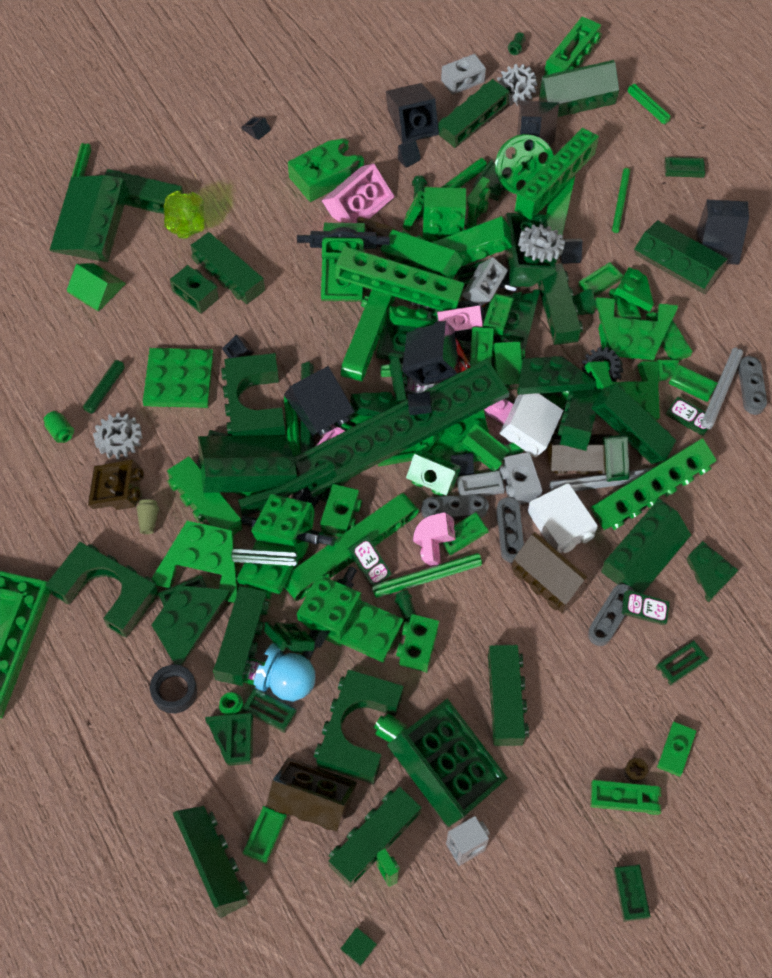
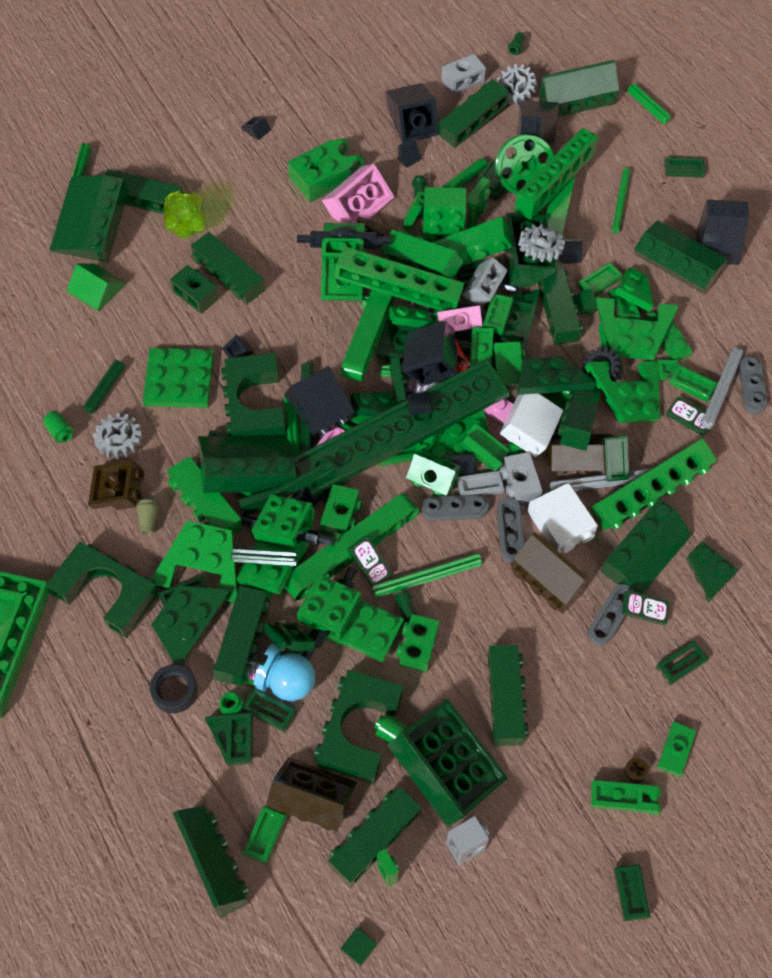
bright pink brick [413,513,456,566] -> none
green plate [442,512,489,556] -> none
green brick [544,16,602,75] -> none
dark green brick [591,384,677,464] -> none

